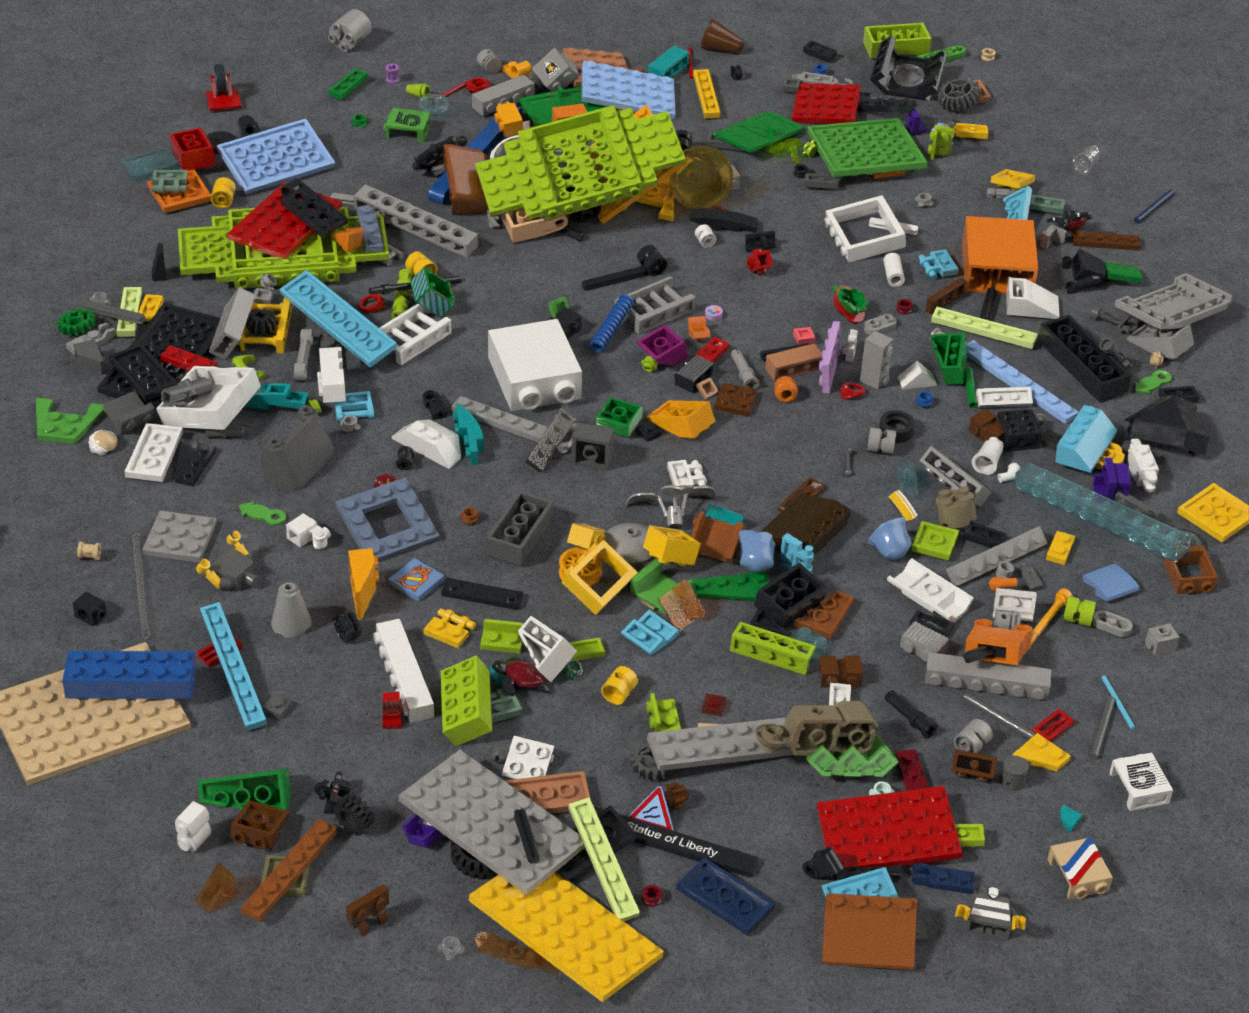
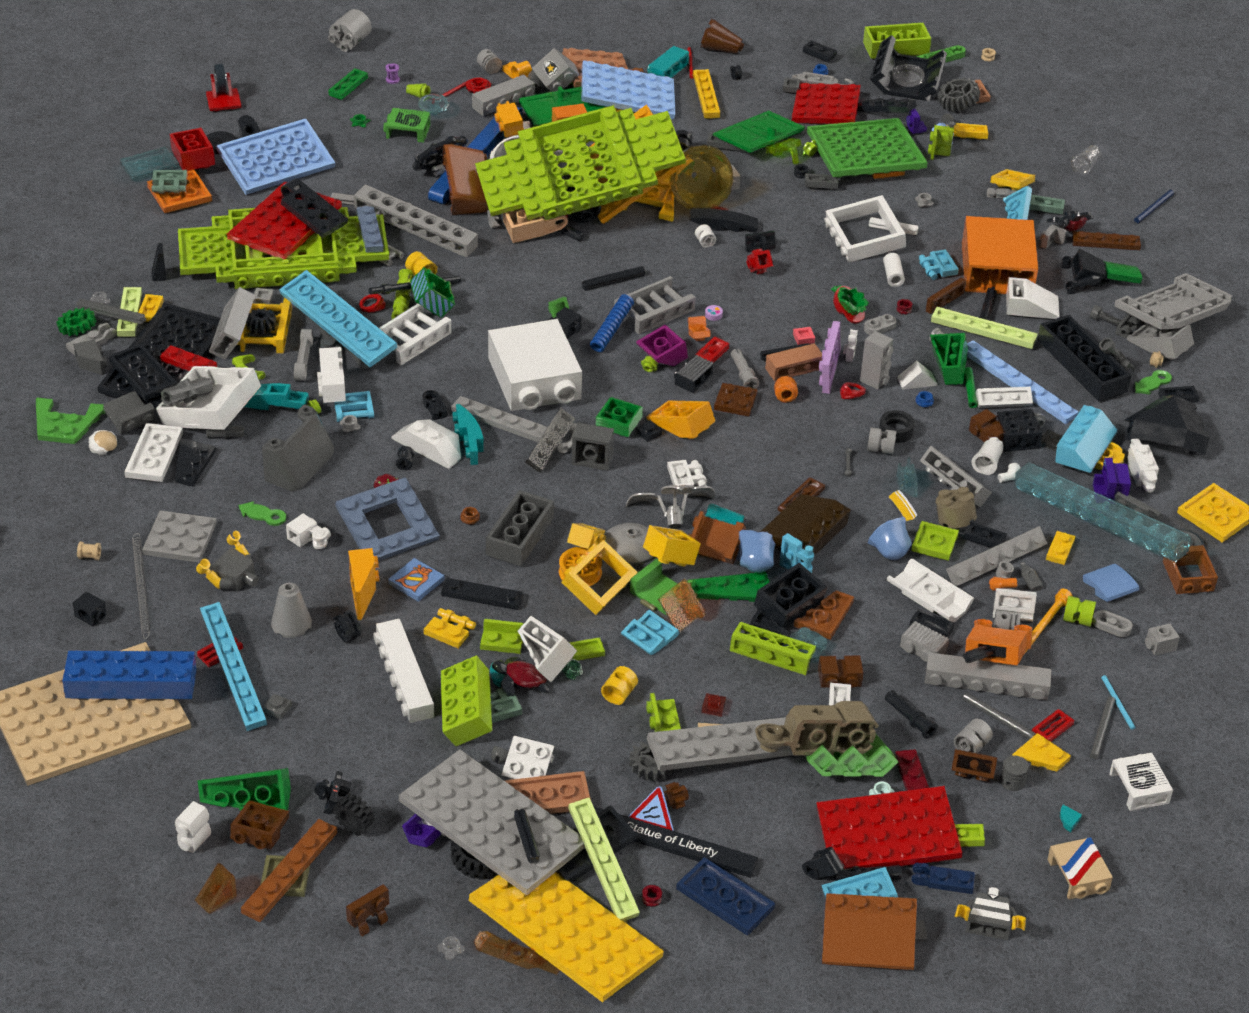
yellow wheel [211,177,236,208] -> none
light grey plate [260,273,277,291] -> none
orange slope [332,227,364,253] -> none
red leg [383,691,402,729] -> none
black wheel [637,245,668,276] -> none
medium nougat slope [696,377,719,400] -> none

